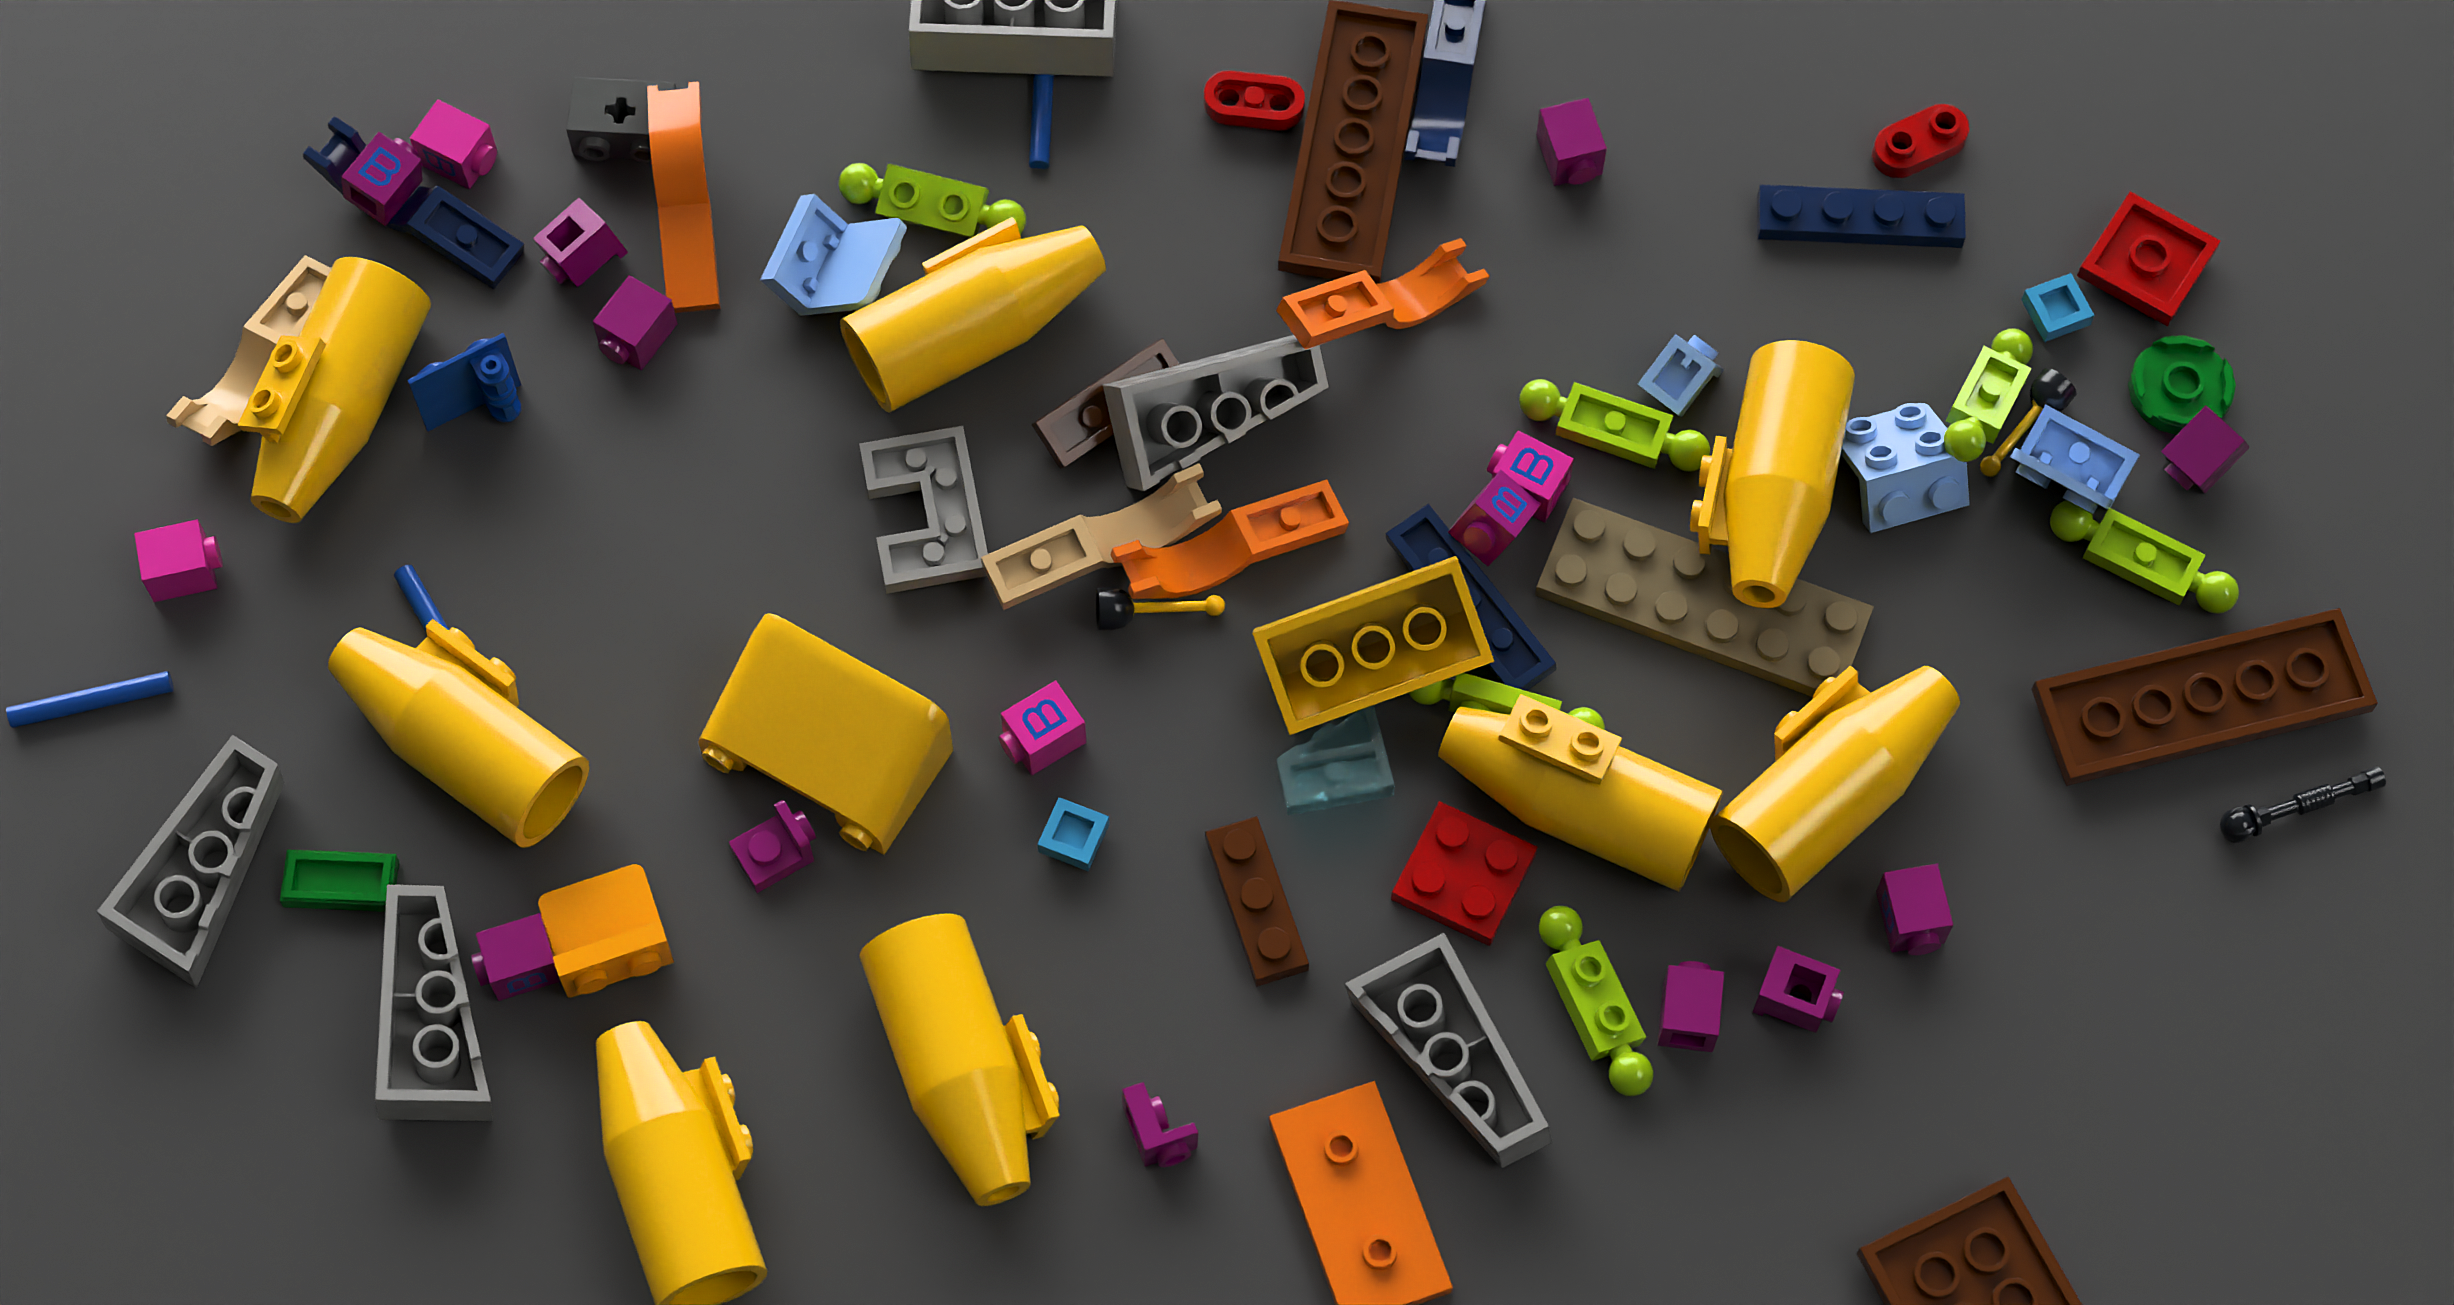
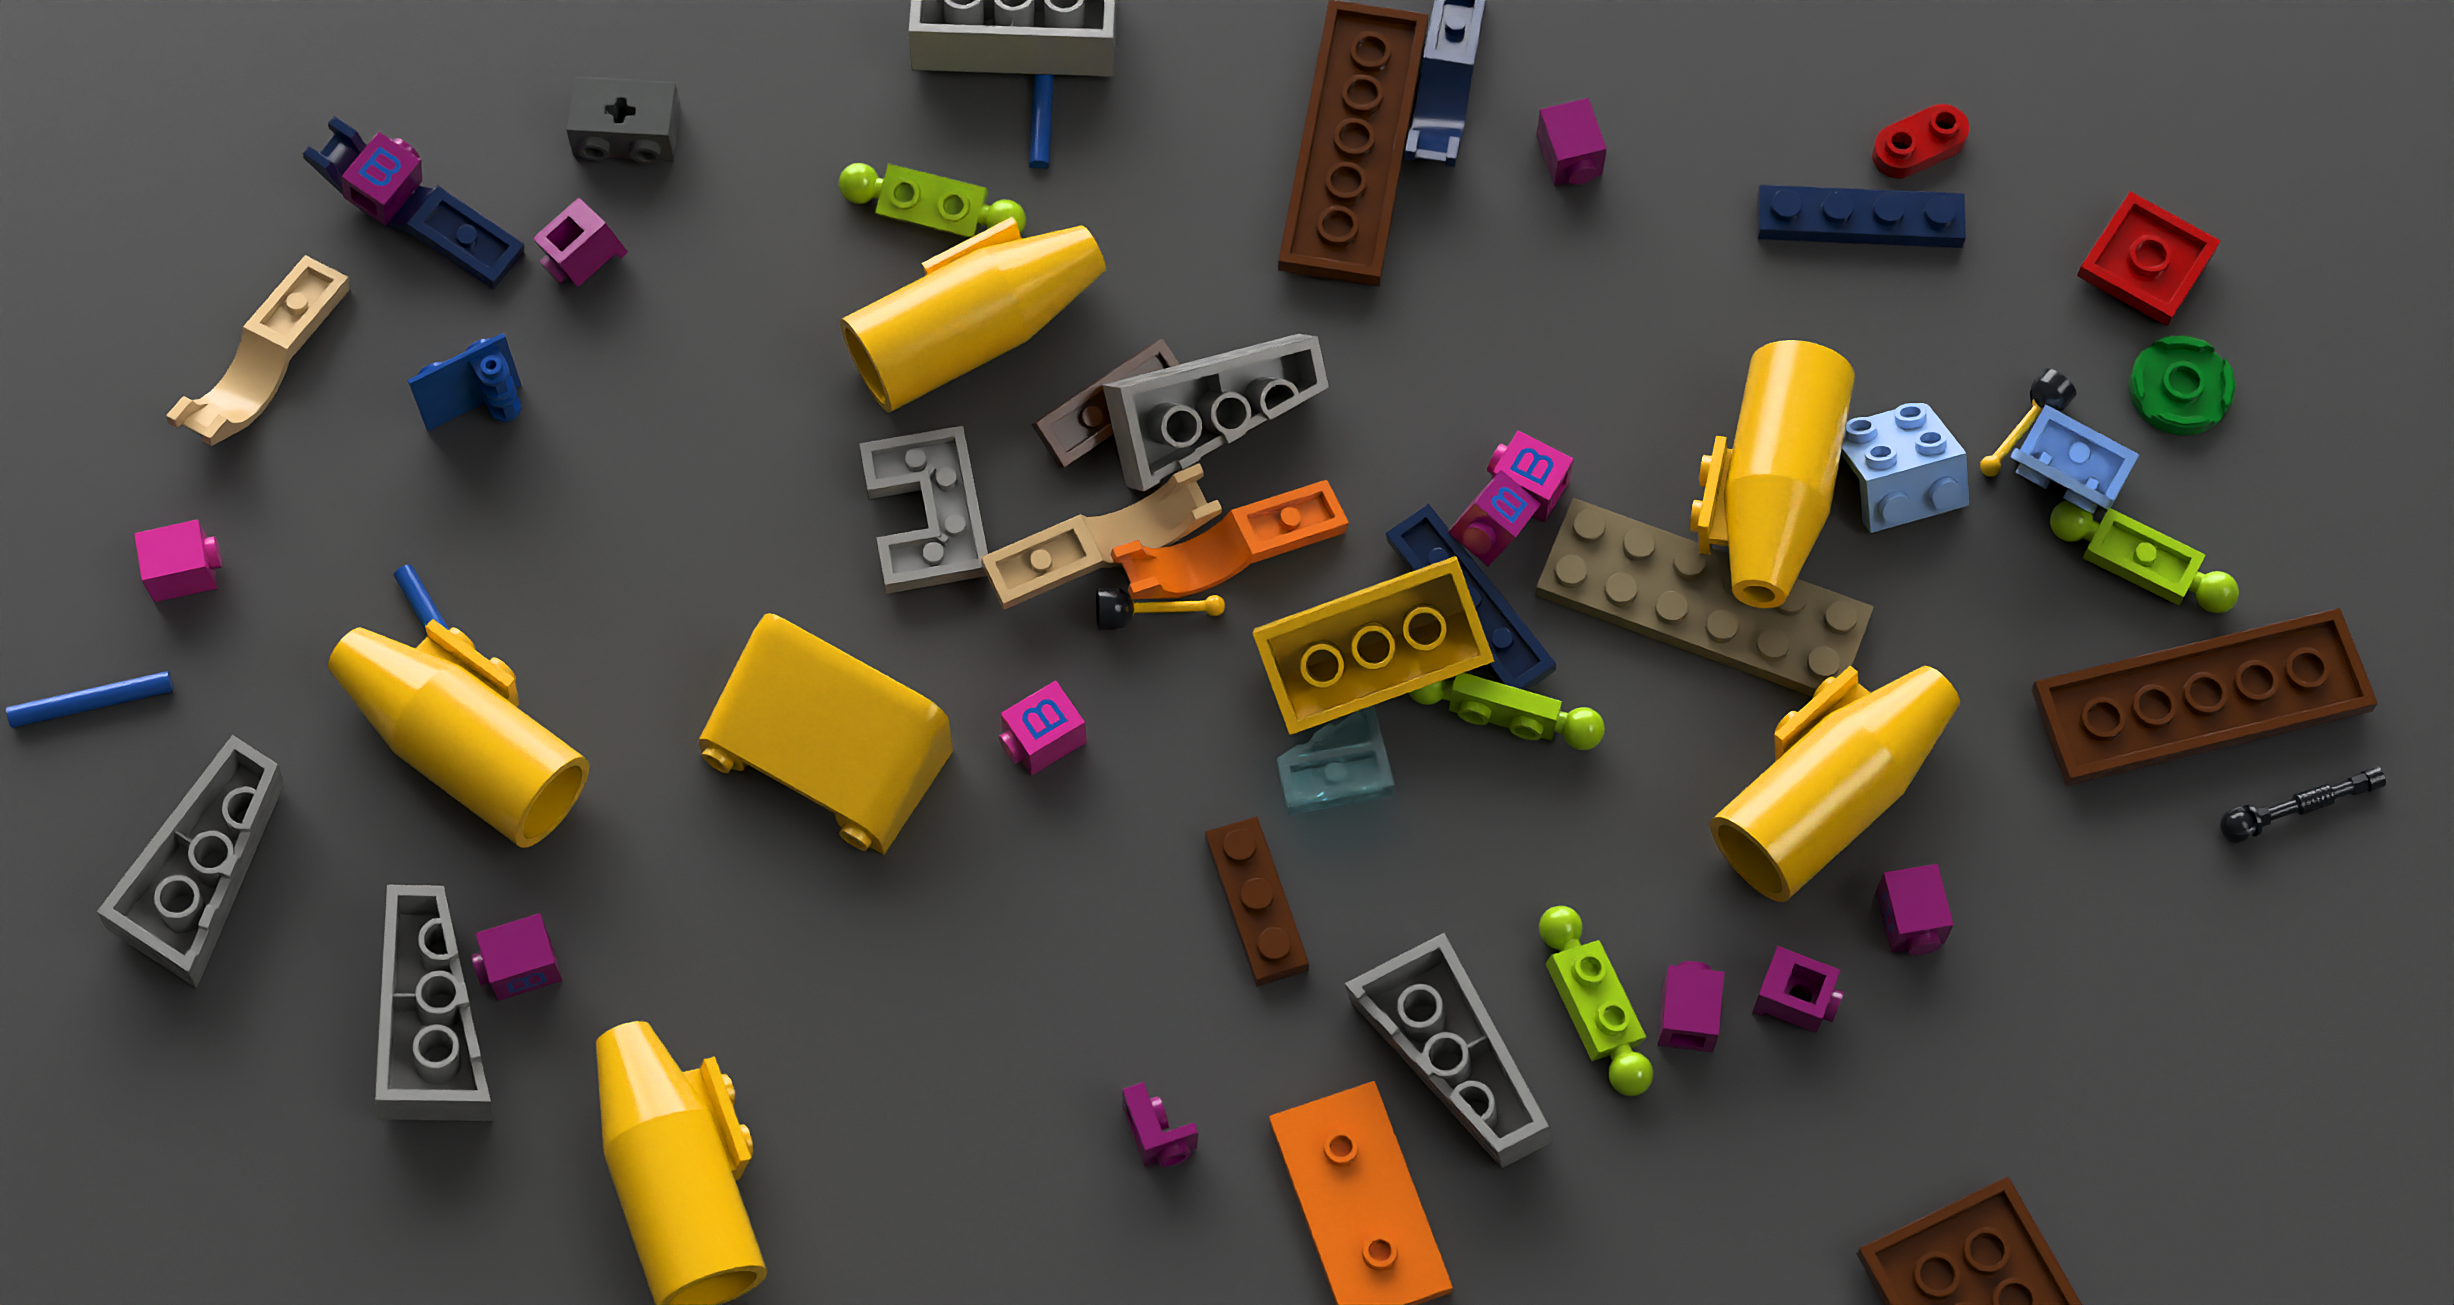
yellow piece [237,257,431,523] -> none
green tile [280,849,400,912] -> none
dark pink brick [410,99,497,190] -> none
light orange bracket [538,864,675,998] -> none
magenta brick [593,275,678,371] -> none
orange piece [647,81,721,313] -> none
magenta bracket [728,800,816,893] -> none
light blue bracket [760,194,907,316] -> none
yellow piece [859,914,1060,1206] -> none
dark azure plate [1037,797,1110,872] -> none
red plate [1204,71,1305,130] -> none
orange piece [1276,238,1490,350] -> none
red plate [1391,801,1538,946] -> none
yellow piece [1438,694,1723,892] -> none
lime plate [1519,379,1710,472] -> none
light blue bracket [1638,334,1724,417] -> none
lime plate [1943,328,2033,462] -> none
dark azure plate [2021,273,2095,342] -> none
magenta brick [2161,405,2250,493] -> none

